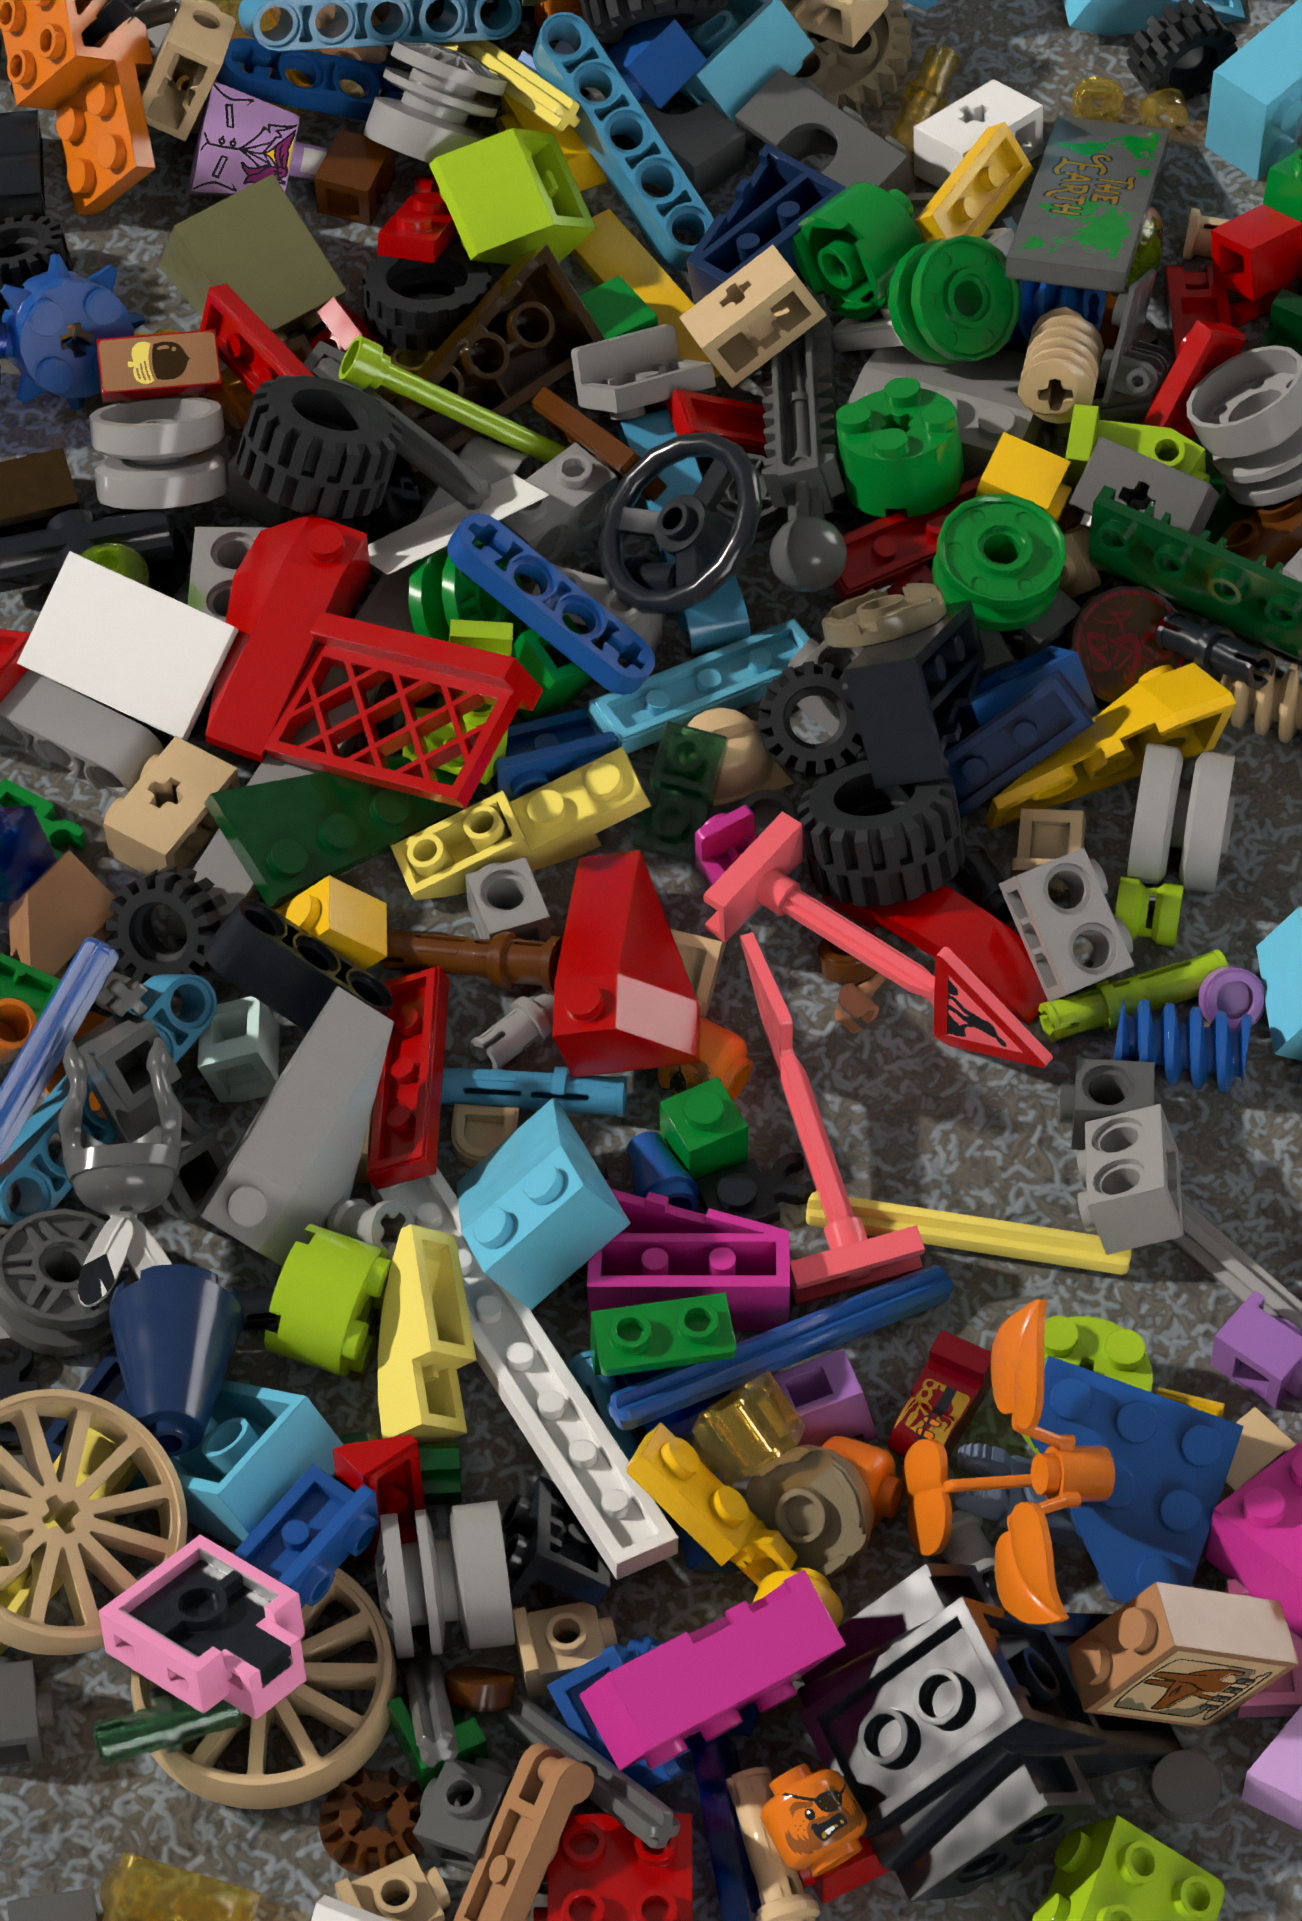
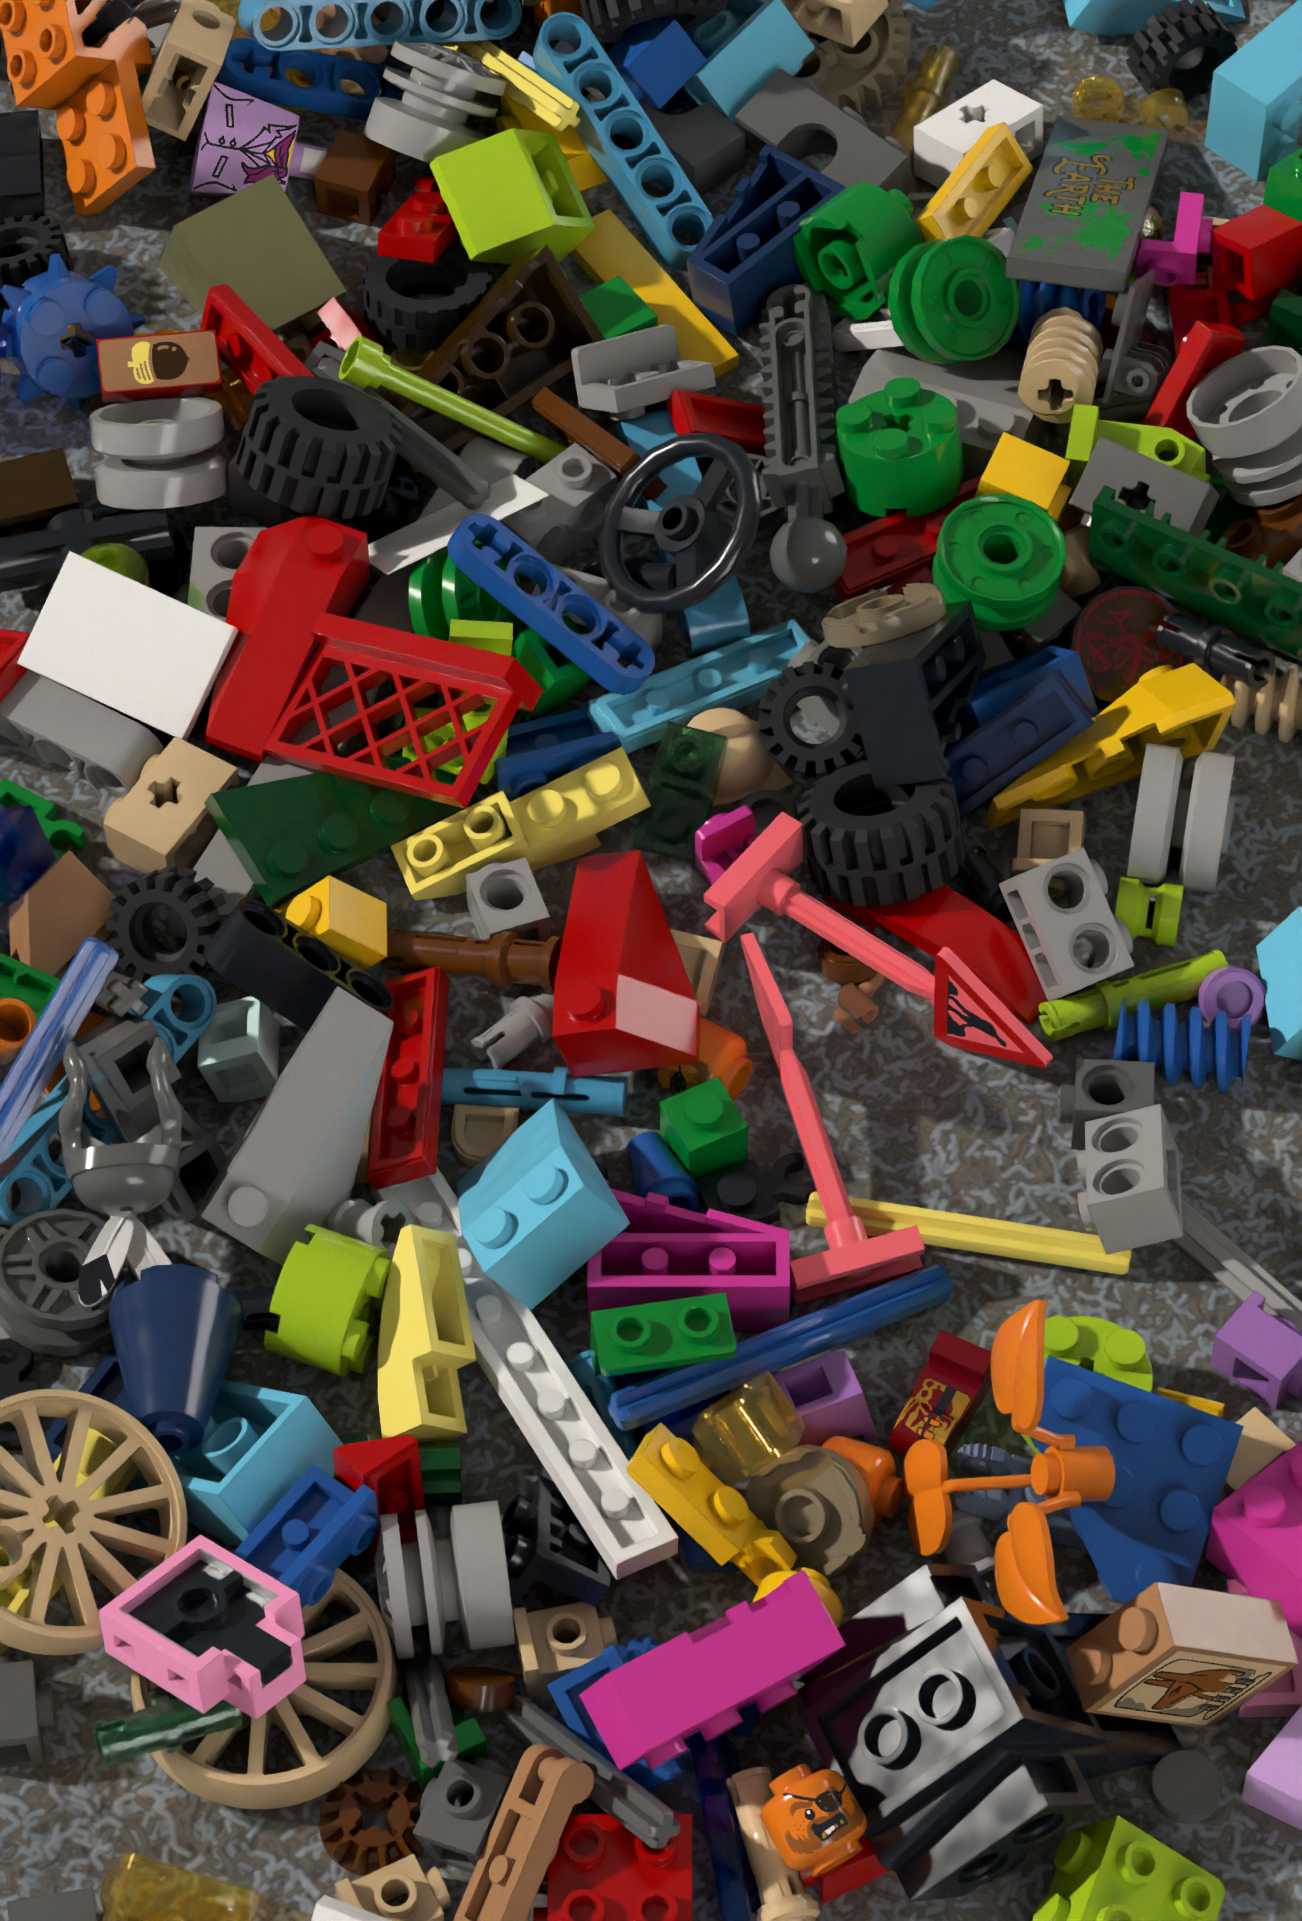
tan brick [679,245,827,388] -> none
none -> dark pink bracket [1136,192,1214,286]

